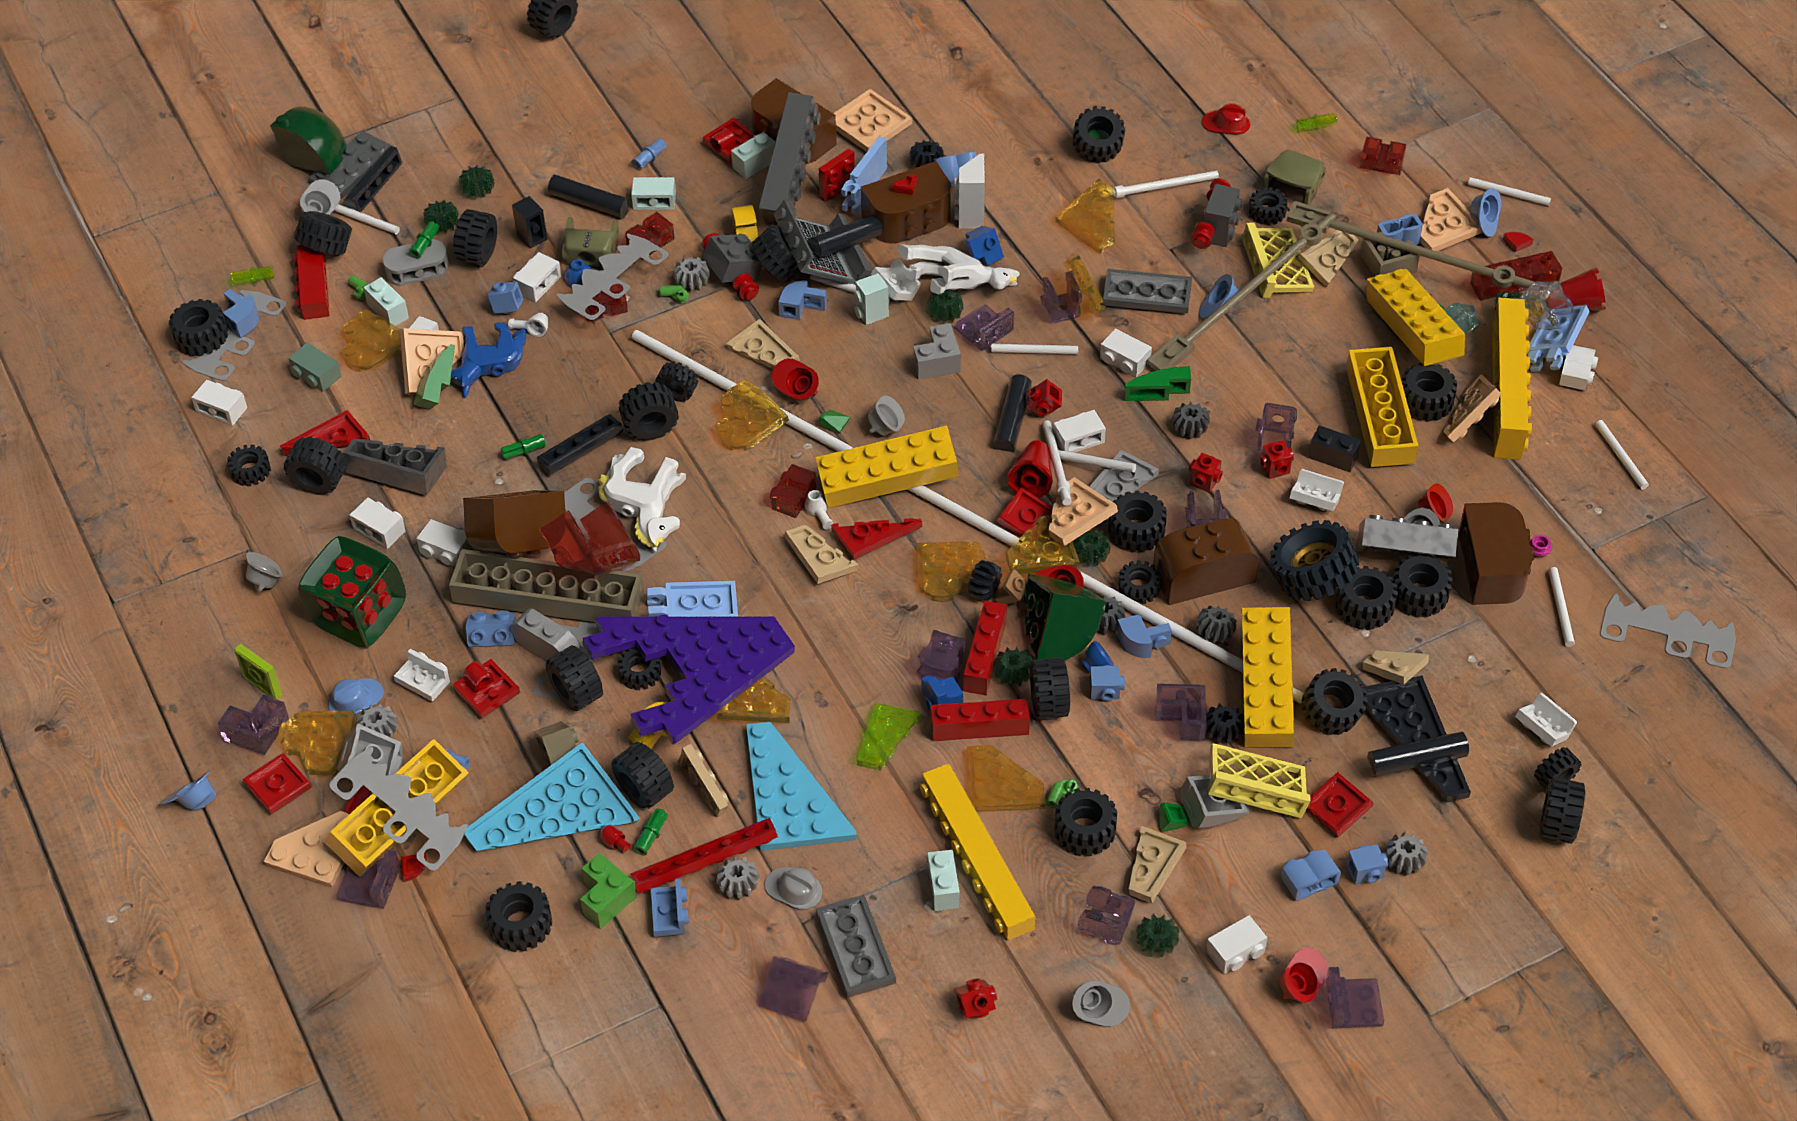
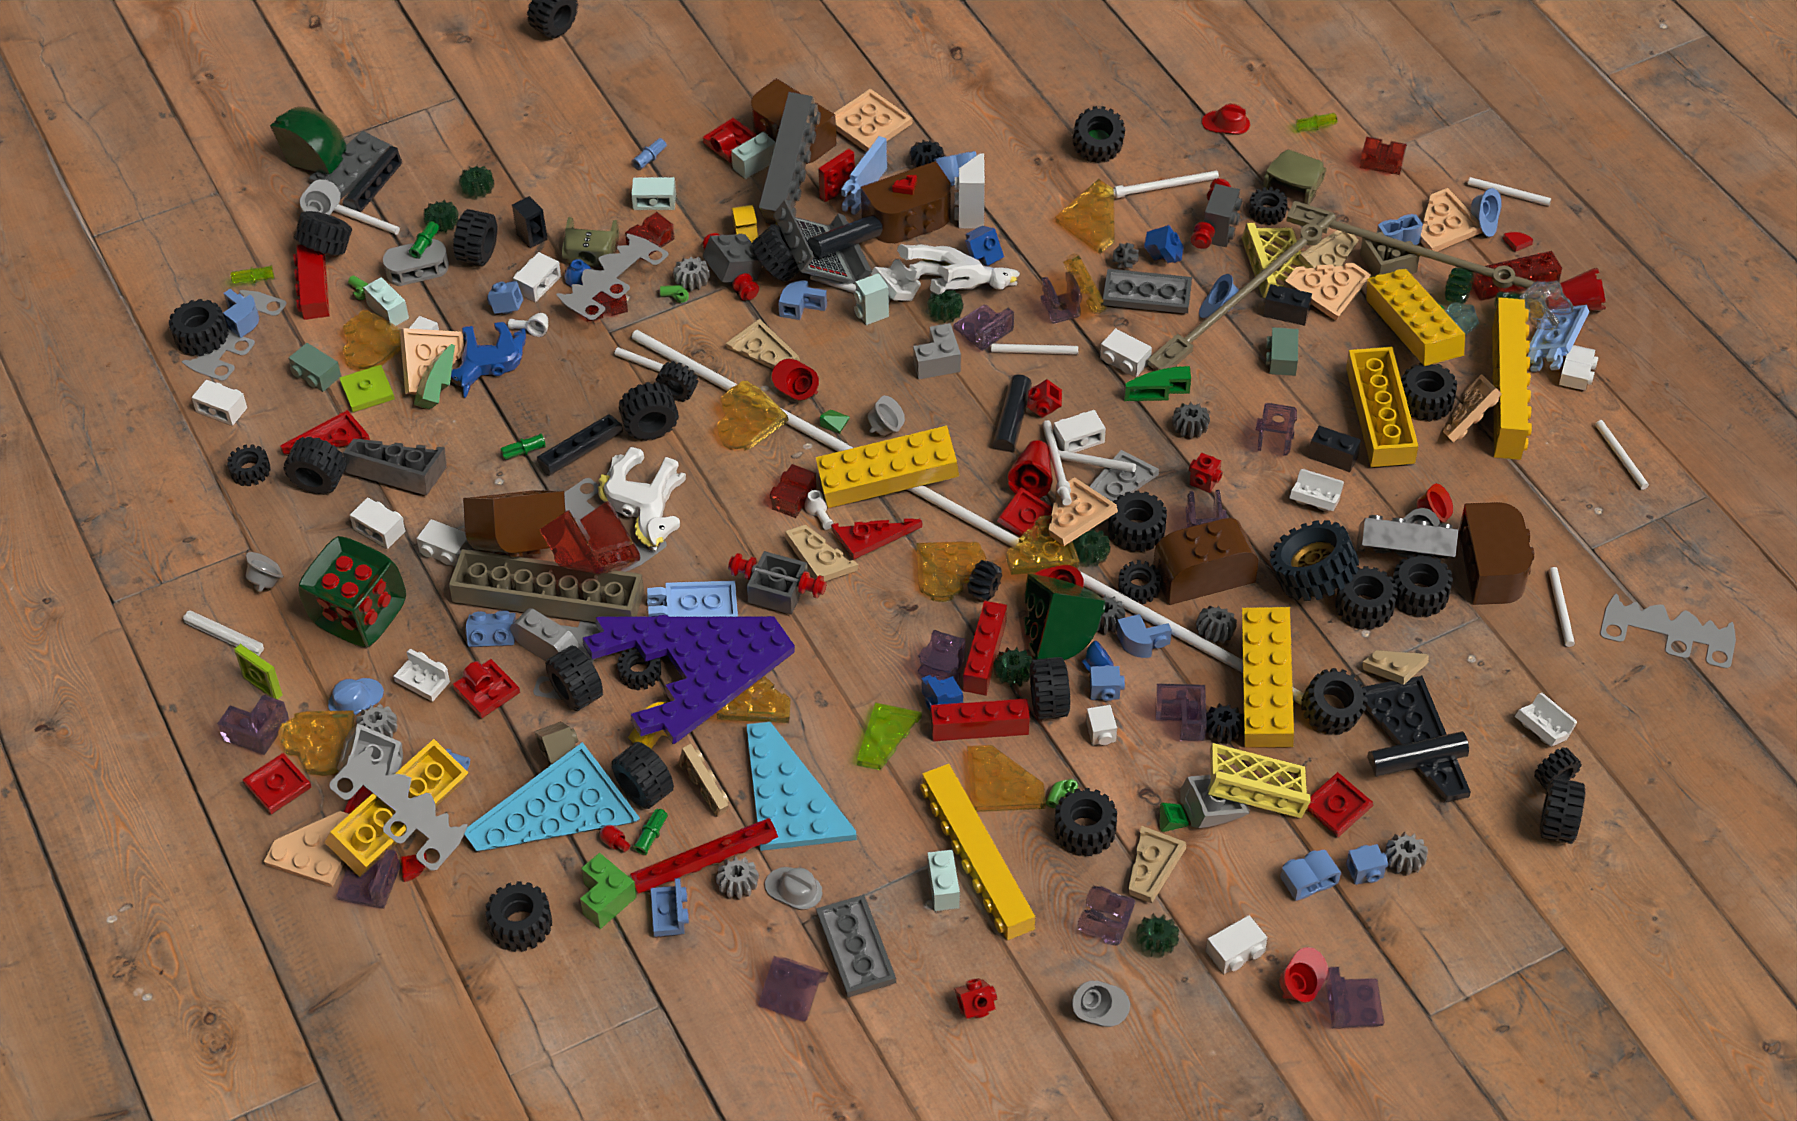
medium blue piece [160,771,216,810] -> none
black brick [548,174,629,218] -> none
medium nougat bracket [995,569,1026,604] -> none
red brick [1259,440,1294,479] -> none
dark pink plate [1529,535,1552,557] -> none
none -> white axle [183,611,264,656]
none -> lime plate [339,365,395,412]
none -> white bar [615,347,664,372]
none -> dark grey brick [728,551,827,615]
none -> white brick [1086,705,1117,746]
none -> dark grey gear [1113,243,1139,269]
none -> blue brick [1144,225,1184,263]
none -> black brick [1263,284,1312,326]
none -> sand green brick [1266,327,1299,376]
none -> light nougat plate [1283,263,1371,321]
none -> clear green gear [1444,267,1474,304]

